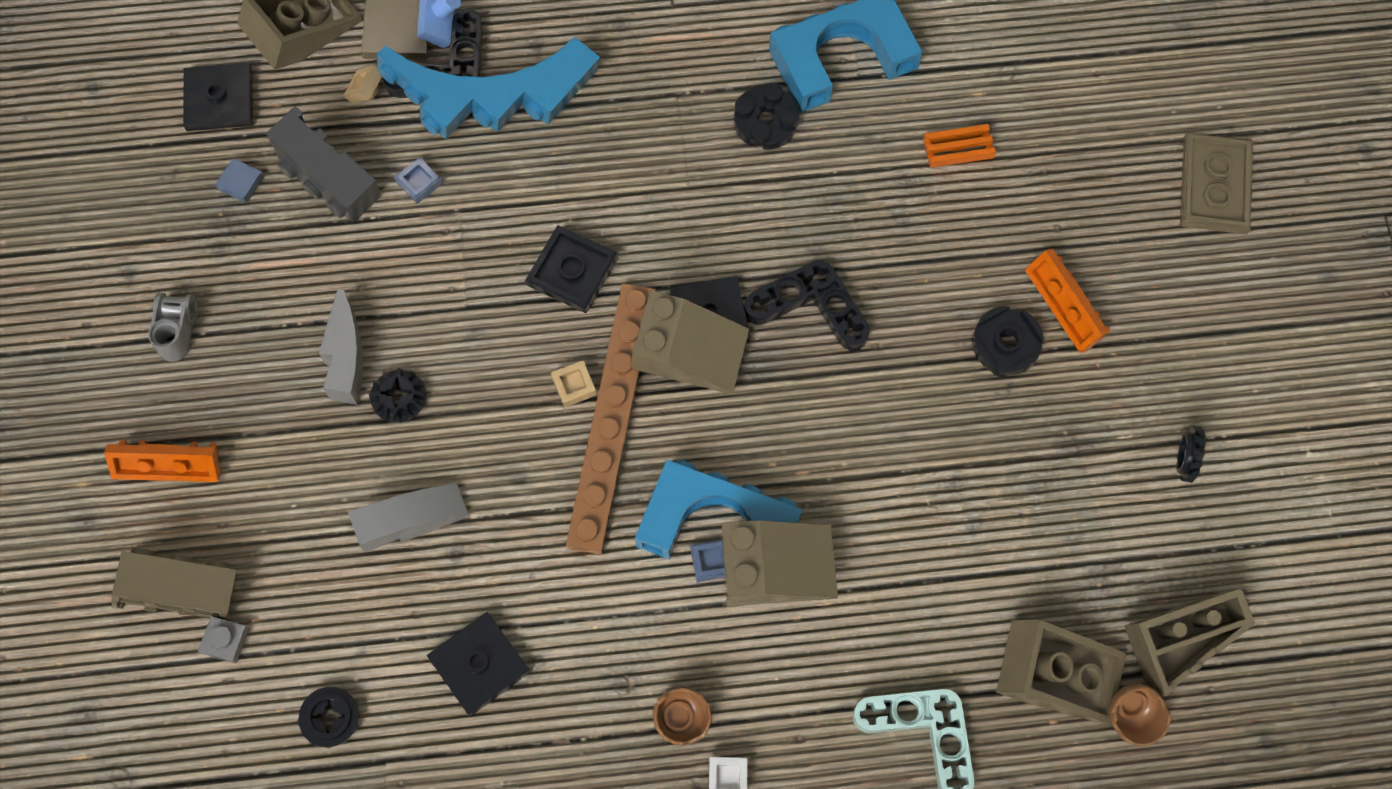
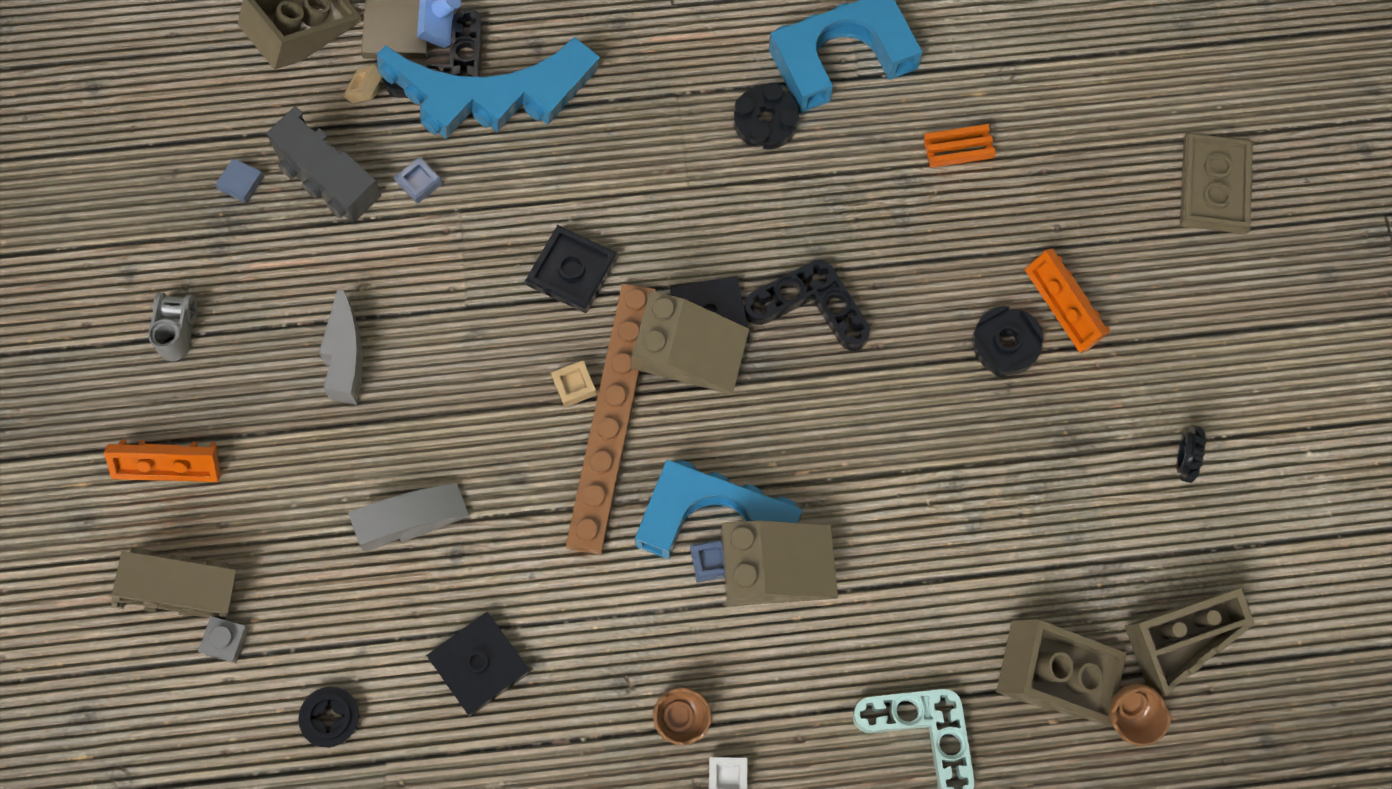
black plate [183,63,253,131] -> none
black gear [369,368,426,423] -> none

